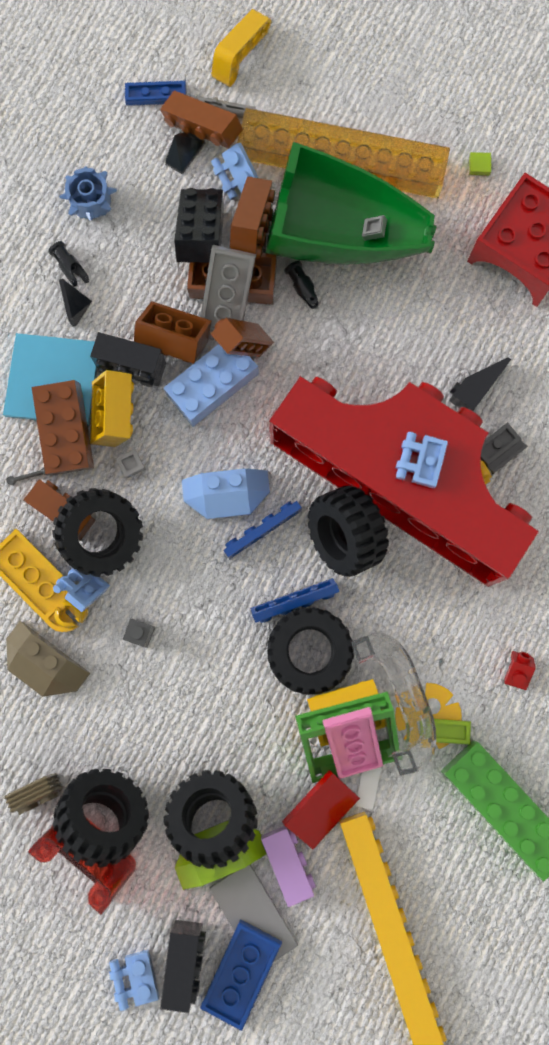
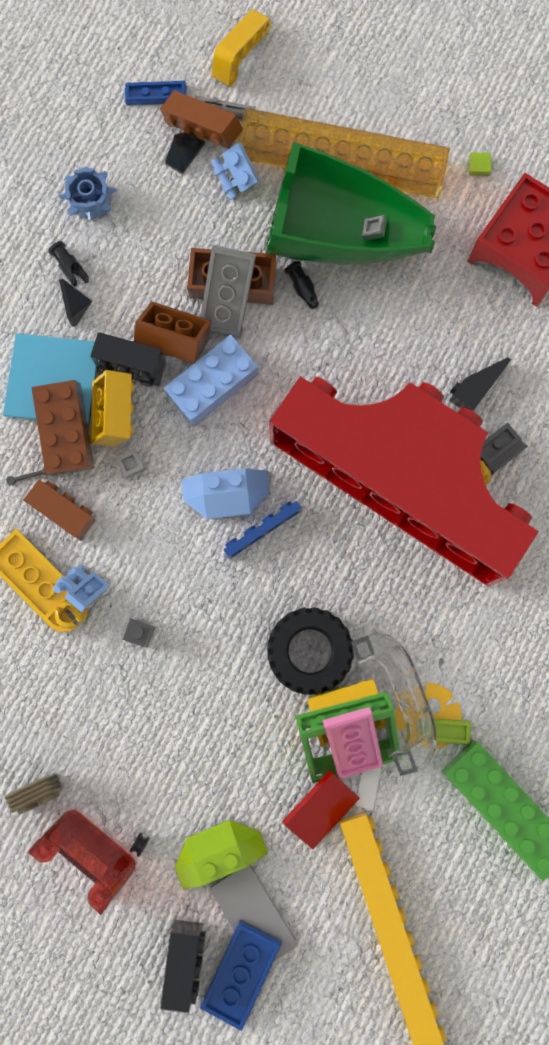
dark tan wedge [6,621,90,697] -> none
black tyre [52,488,143,577] -> none
black tyre [53,769,149,867] -> none
light blue plate [109,949,159,1011] -> none
black tyre [164,770,258,869] -> none
black brick [174,188,224,263] -> none
dark orange brick [211,318,274,357] -> none
dark orange brick [230,176,275,267] -> none
blue plate [250,578,339,623] -> none
lavender brick [261,826,316,907] -> none
black tyre [308,486,389,577] -> none
light blue plate [396,432,448,488] -> none
red bracket [504,651,536,690] -> none
none -> black bush [130,832,150,857]

